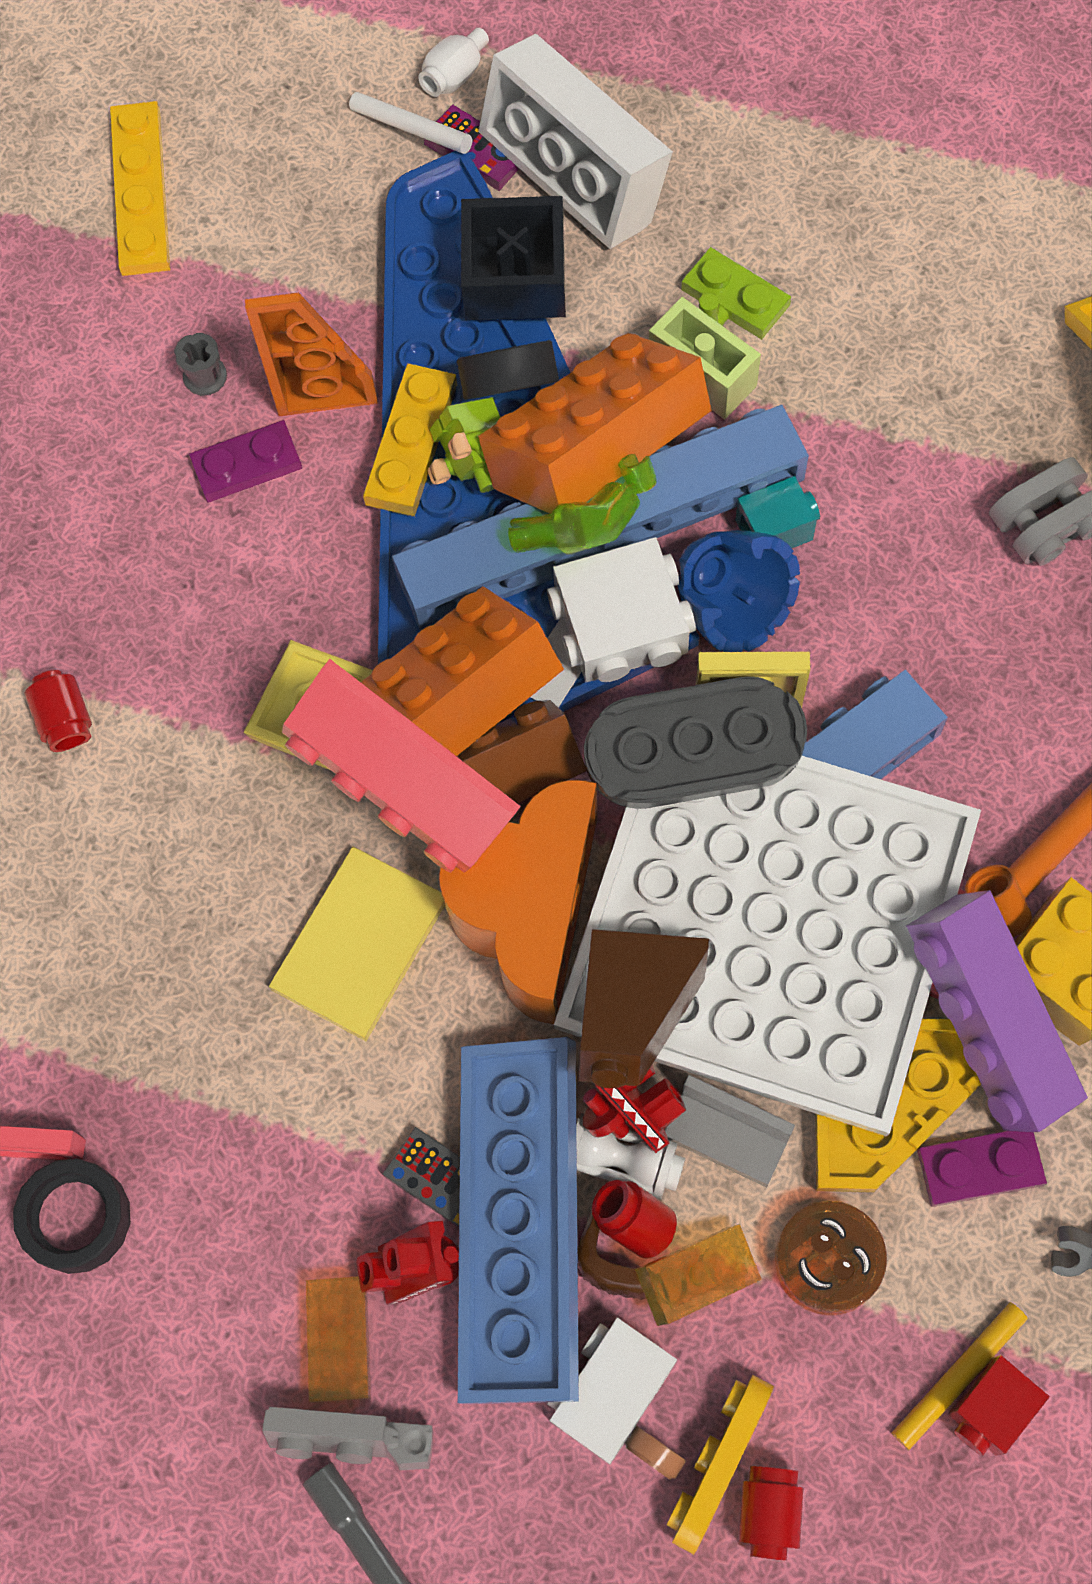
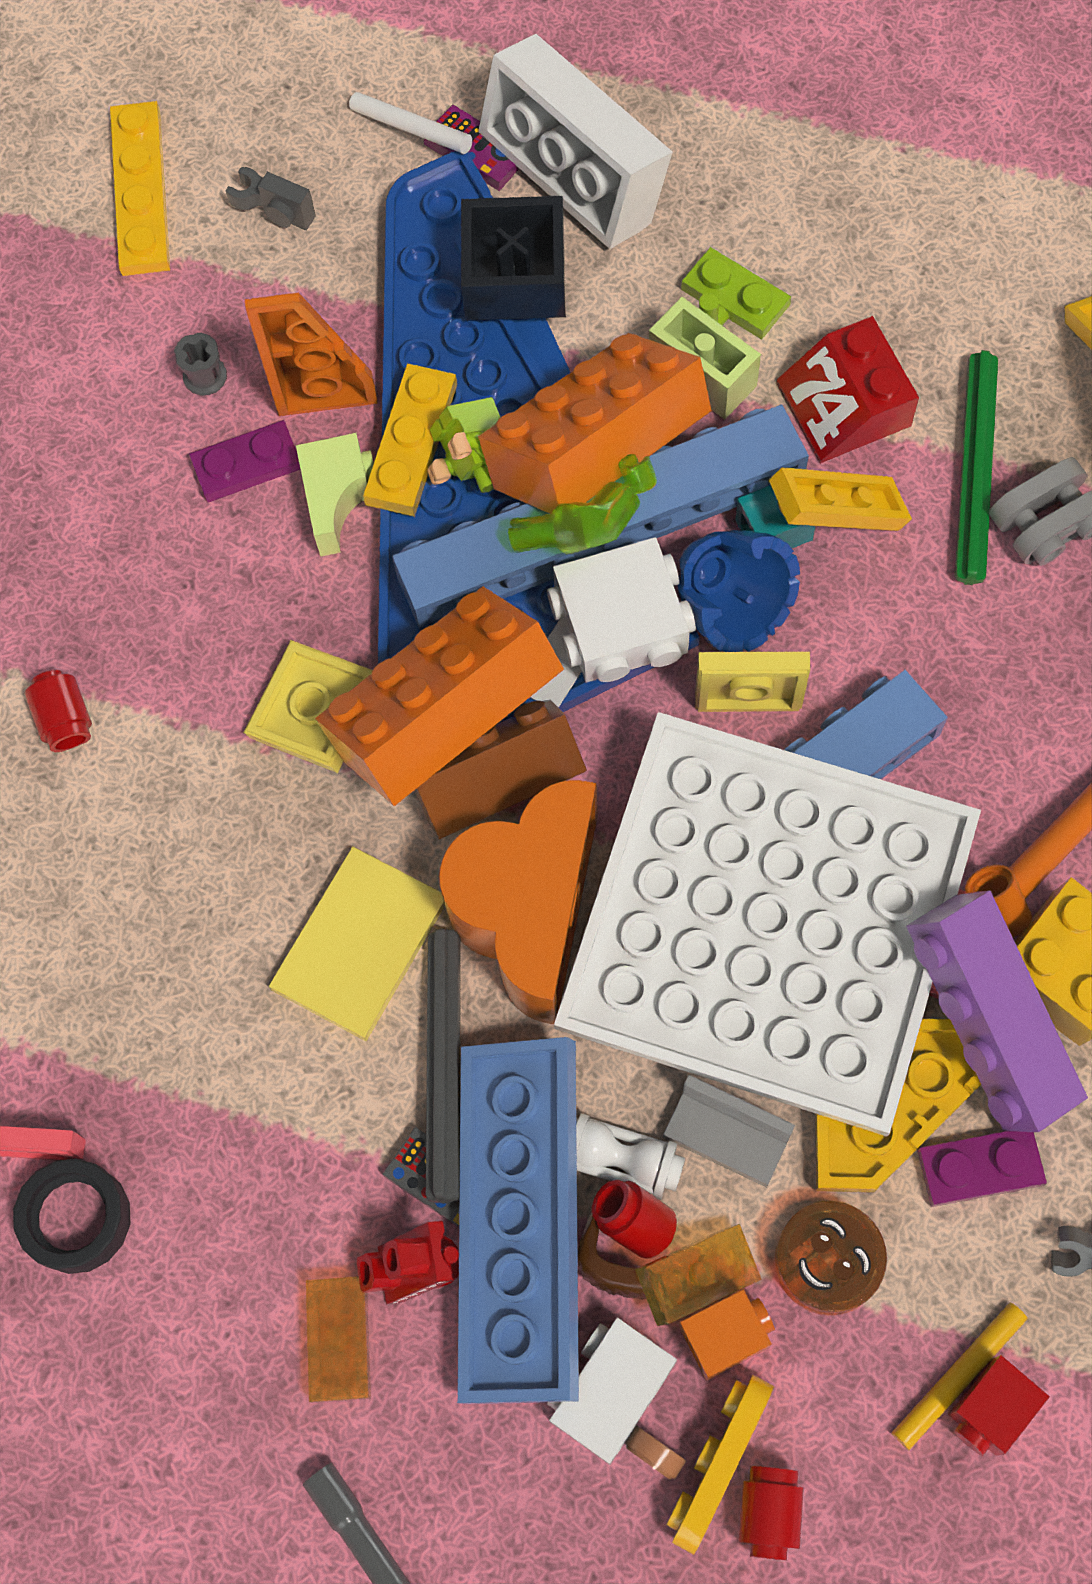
light grey hinge [262,1407,433,1470] -> none
coral slope [282,659,521,873] -> none
white plant [418,28,489,97] -> none
black tyre [457,340,559,400] -> none
reddish brown slope [579,929,709,1088] -> none
red hips [583,1065,686,1153] -> none
dark grey tile [584,677,807,809] -> none
none -> dark grey plate [226,167,316,231]
none -> yellowish green arch [296,433,374,557]
none -> dark grey axle [426,928,461,1203]
none -> orange brick [679,1289,775,1381]
none -> yellow plate [769,467,912,531]
none -> red slope [776,316,919,464]
none -> green axle [955,350,998,585]

